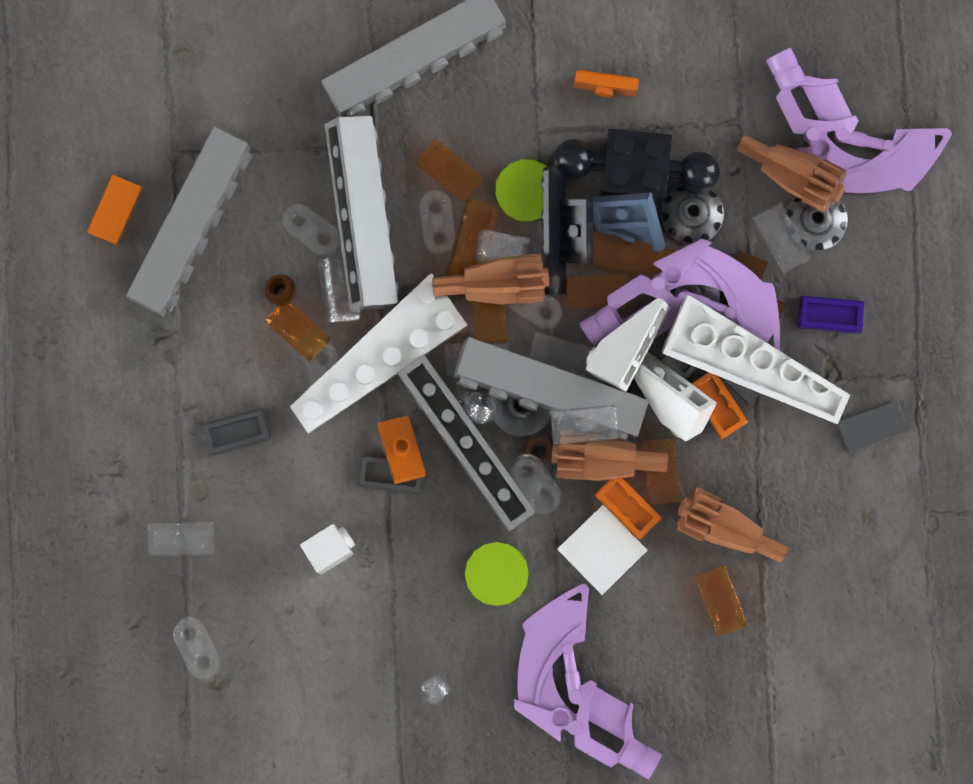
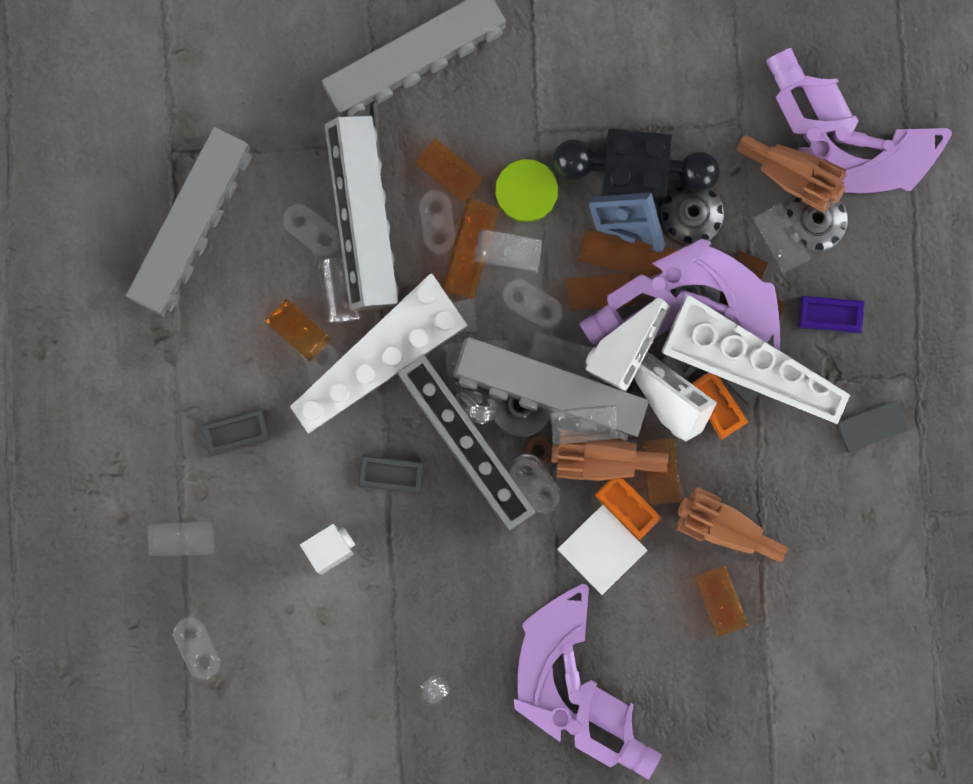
orange tile [87,174,143,246] -> none
reddish brown plate [265,275,297,306] -> none
orange plate [378,415,426,484] -> none
nougat piece [432,254,549,304] -> none
lime tile [465,542,529,606] -> none
clear orange plate [471,301,508,344] -> none
black bracket [541,167,593,296] -> none
orange plate [573,70,639,98] -> none

